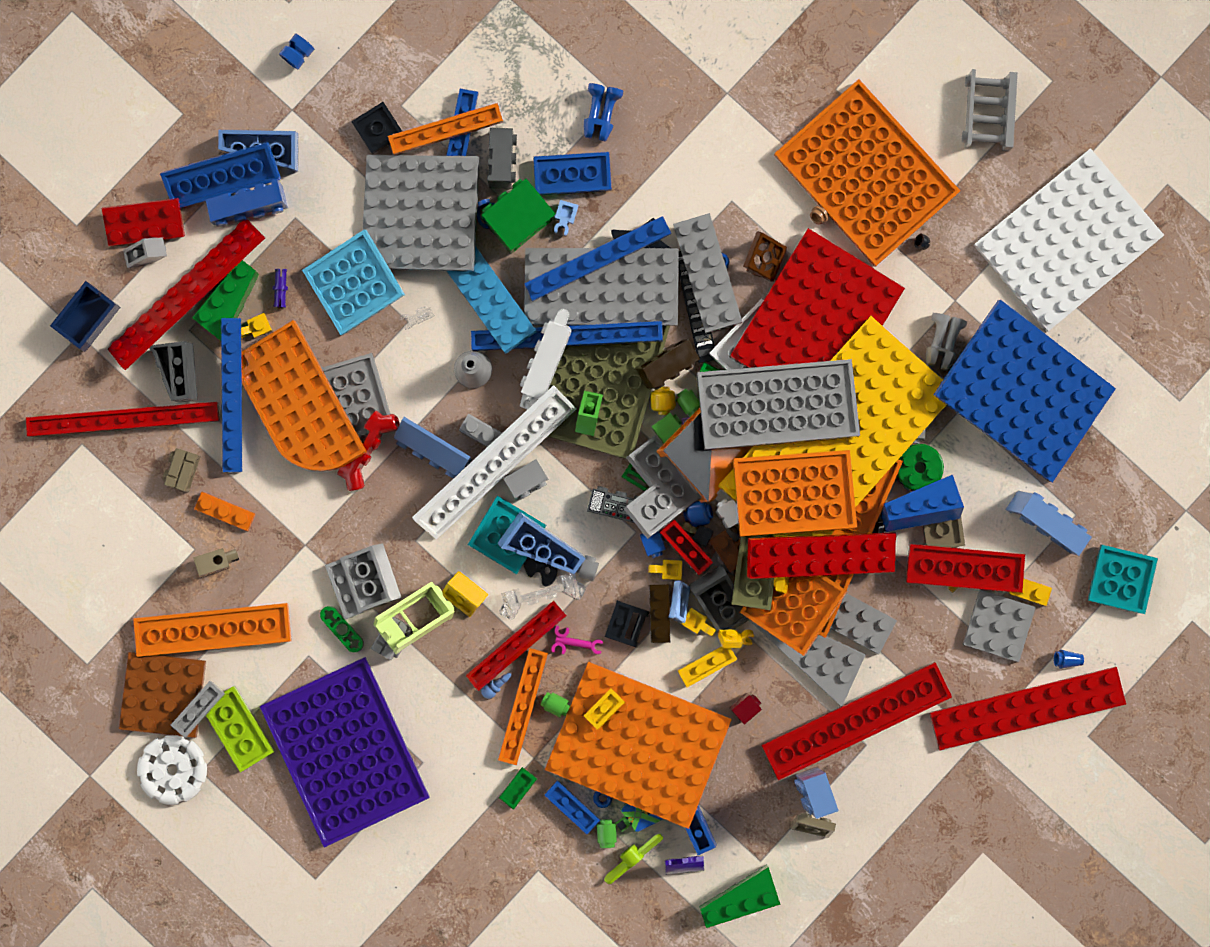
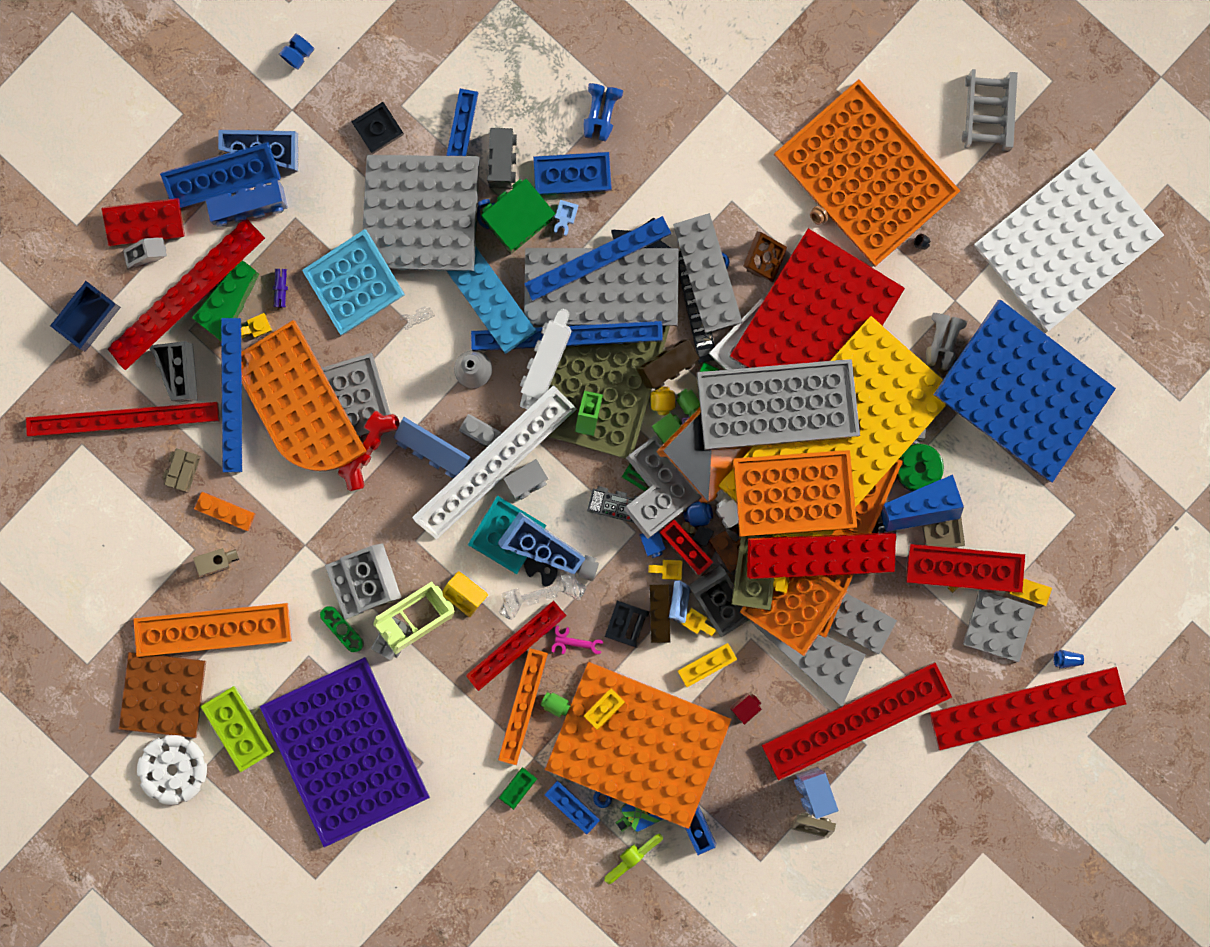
light grey plate [171,681,225,738] -> none
orange plate [388,103,504,156] -> none
medium blue bar [481,673,511,699] -> none
bright green brick [597,819,617,848] -> none
dark purple slope [665,855,704,875] -> none
green wedge [699,864,781,928] -> none
yellow plate [718,629,755,648] -> none
medium blue wedge [1005,491,1092,556] -> none
teal plate [1087,545,1158,614] -> none

